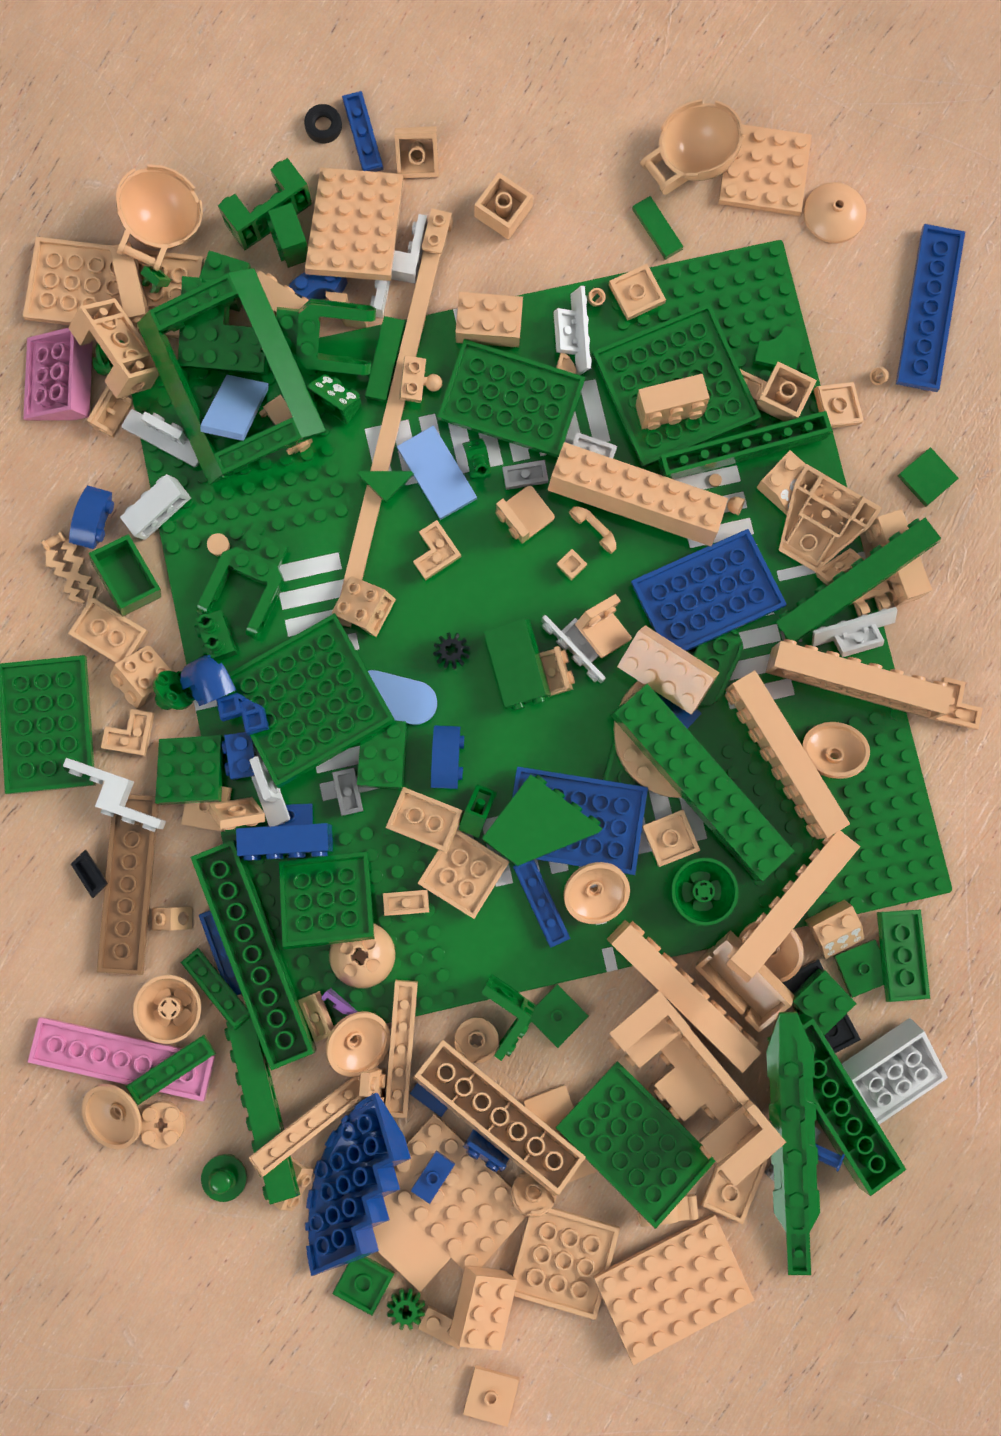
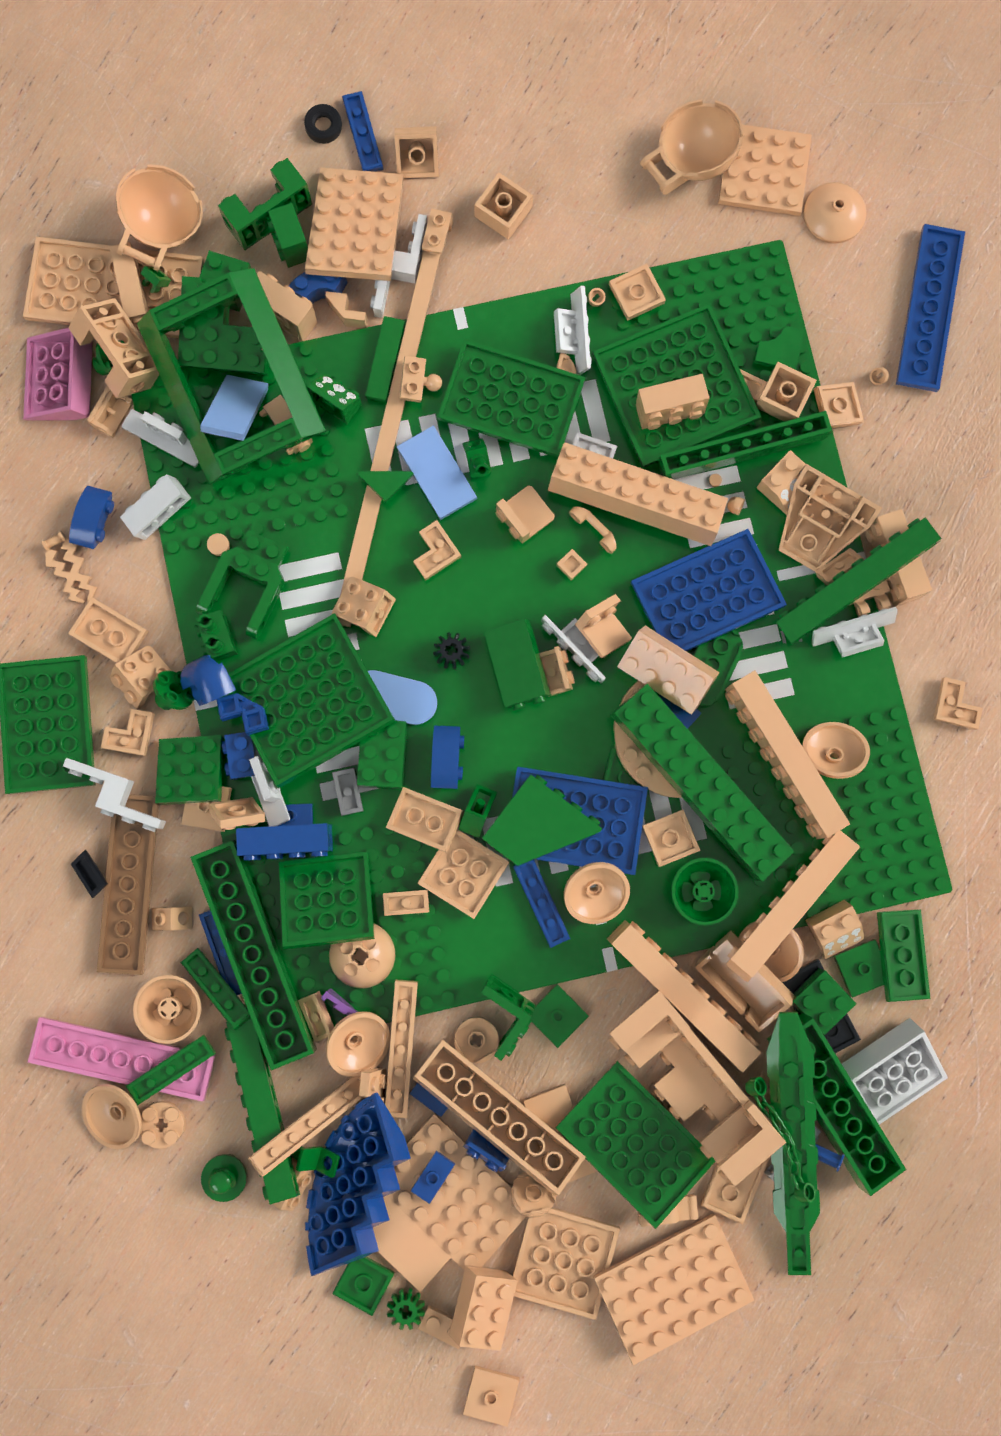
green piece [89,534,161,617] -> none
green plate [276,299,376,375] -> none
light nougat brick [456,292,523,348] -> none
light grey plate [502,460,548,490] -> none
green tile [632,196,684,260] -> none
light nougat brick [765,639,953,719] -> none
green tile [898,447,959,507] -> none
none -> green bracket [291,1146,340,1178]
none -> green piece [745,1077,816,1203]

